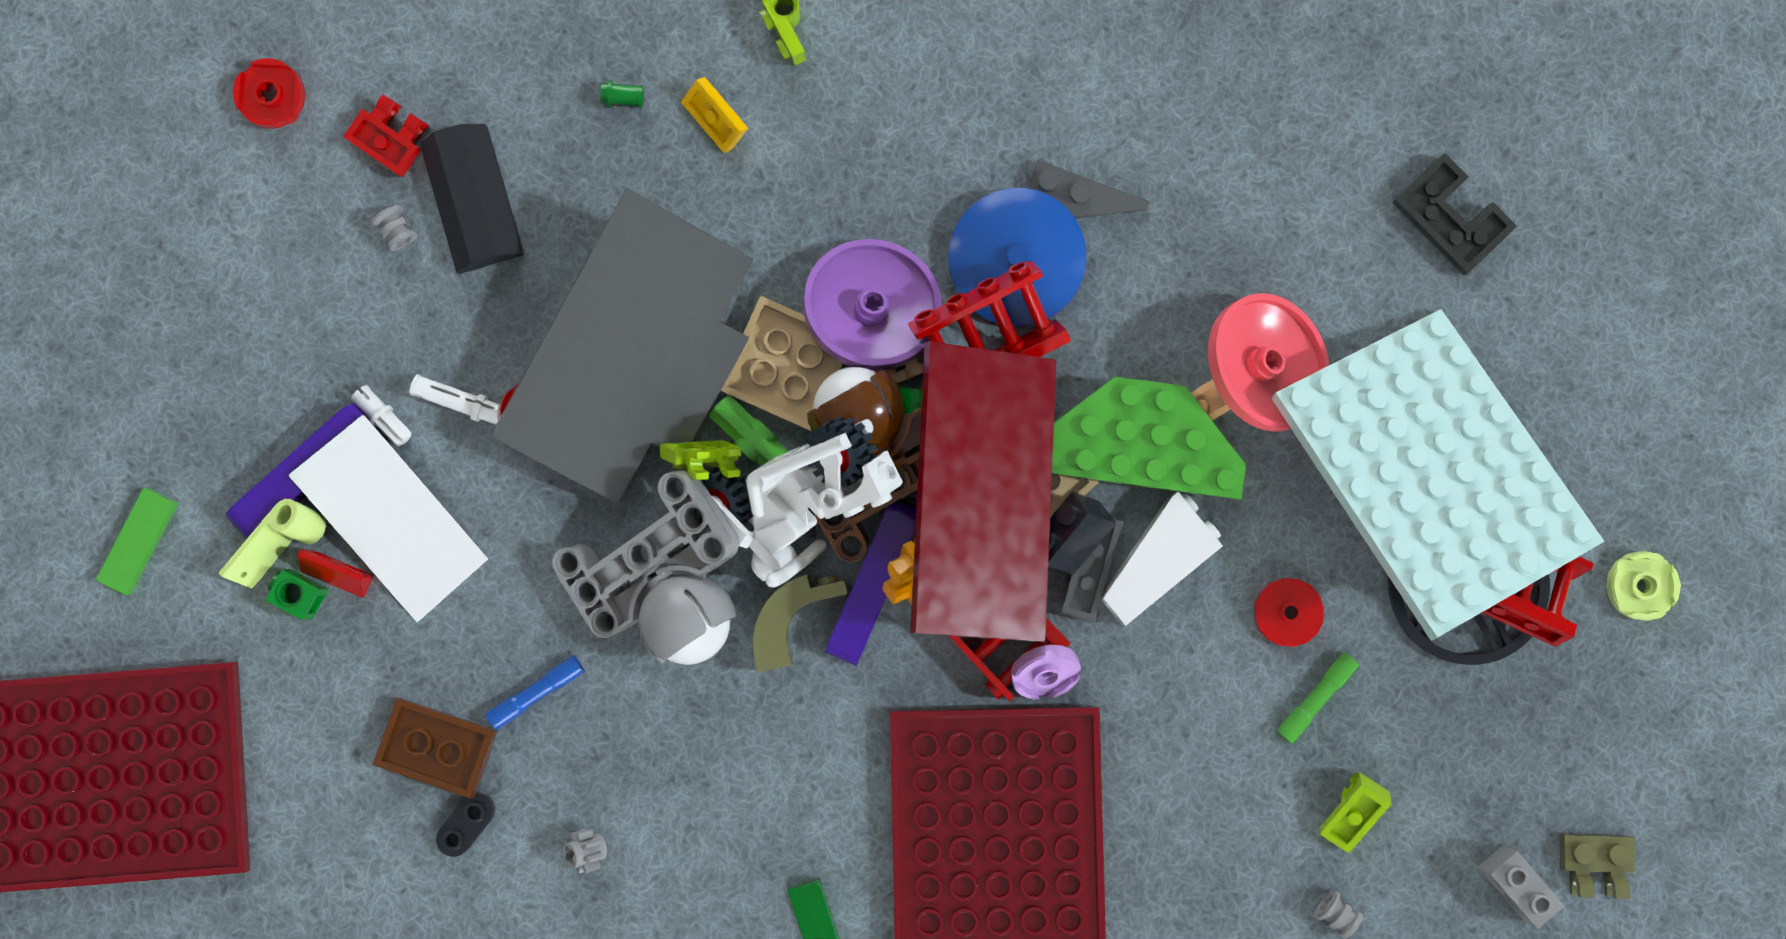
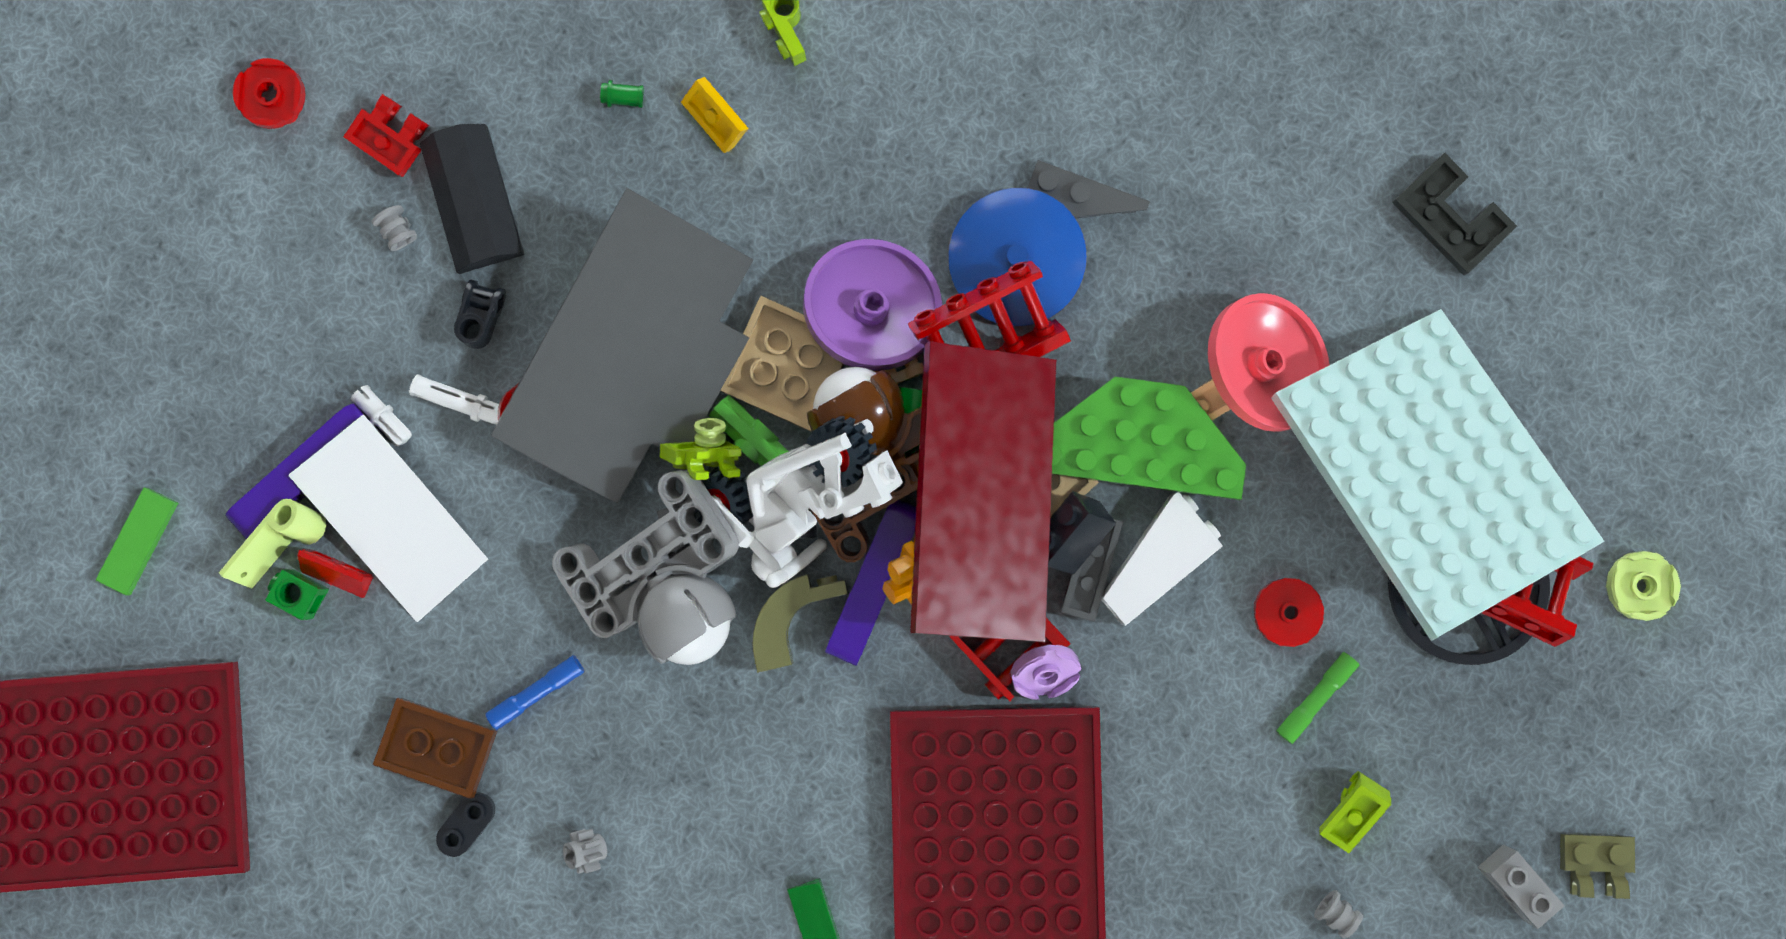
none -> black piece [454,279,506,349]
none -> yellowish green bush [694,418,726,447]

